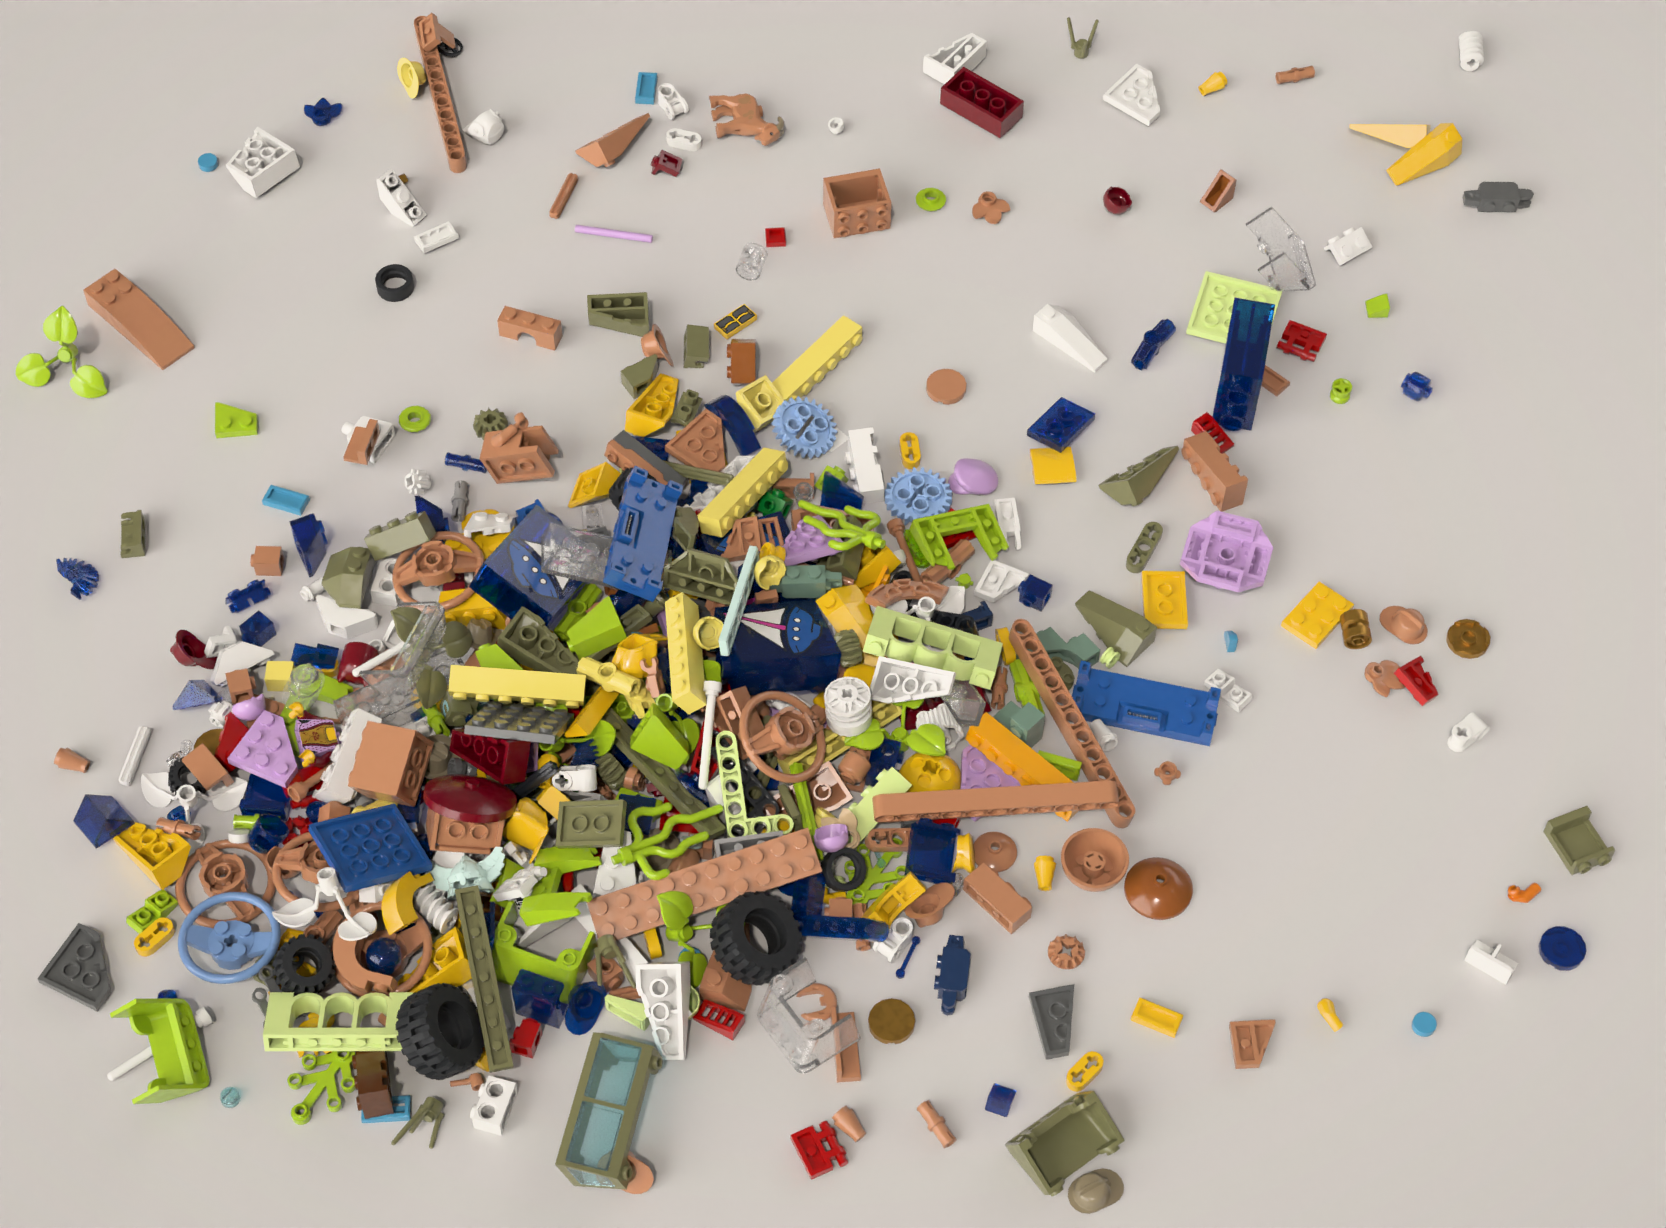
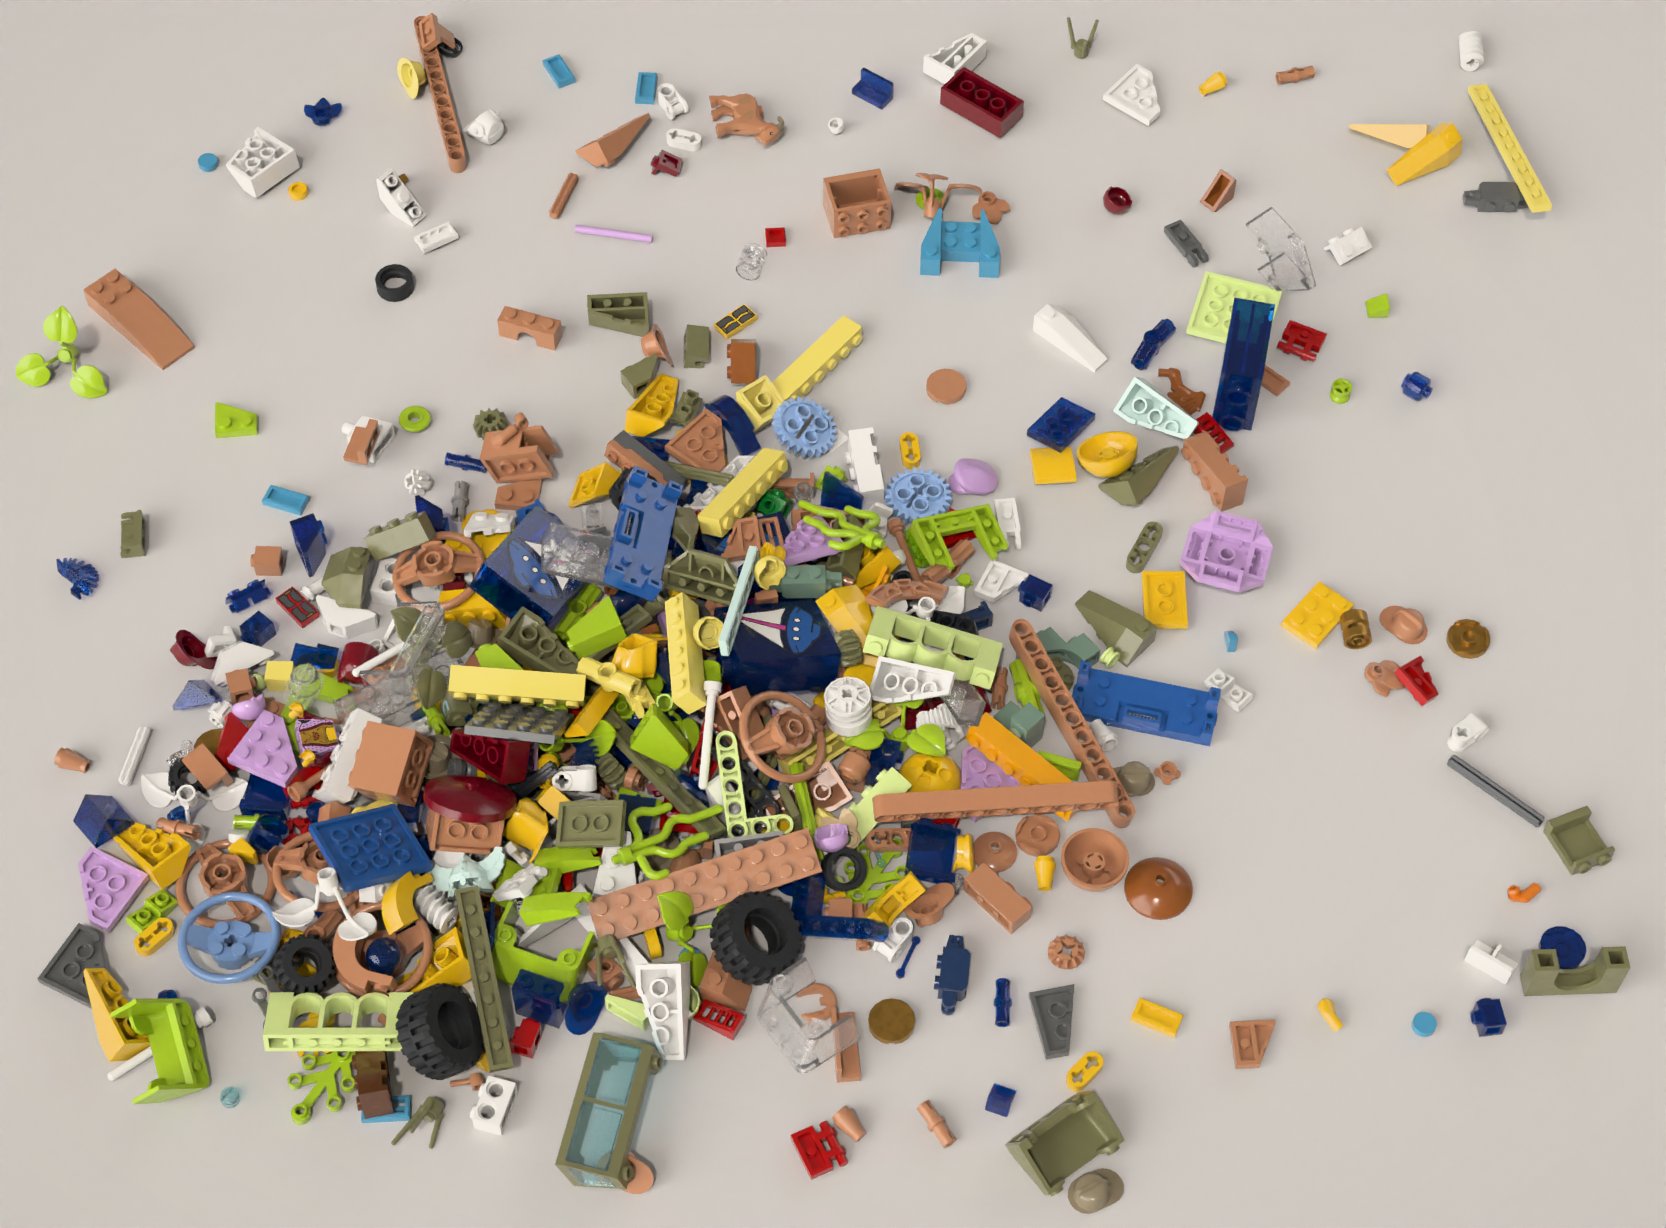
plate [640,656,666,698] -> none
yellow beam [995,627,1016,666] -> none
none -> lavender plate [78,846,150,933]
none -> yellow wedge [83,968,150,1062]
none -> yellow slope [228,838,259,865]
none -> yellowish green hinge [249,673,266,691]
none -> tile [275,586,319,628]
none -> yellow tile [288,182,308,201]
none -> nougat wing [494,478,543,511]
none -> dark azure tile [542,54,575,89]
none -> clear blue panel [852,67,894,110]
none -> white bracket [864,502,893,539]
none -> nougat plant [894,173,982,218]
none -> dark azure wedge [920,208,1000,278]
none -> clear blue pin [993,978,1012,1027]
none -> nougat tile [1015,814,1060,857]
none -> yellow piece [1076,431,1138,478]
none -> dark tan piece [1102,761,1155,797]
none -> light aqua wedge [1113,377,1199,439]
none -> dark orange animal [1158,367,1206,415]
none -> dark grey hinge [1164,220,1209,268]
none -> axle [1447,755,1545,827]
none -> light yellow plate [1468,84,1552,213]
none -> clear blue brick [1470,998,1507,1037]
none -> olive arch [1520,946,1630,996]

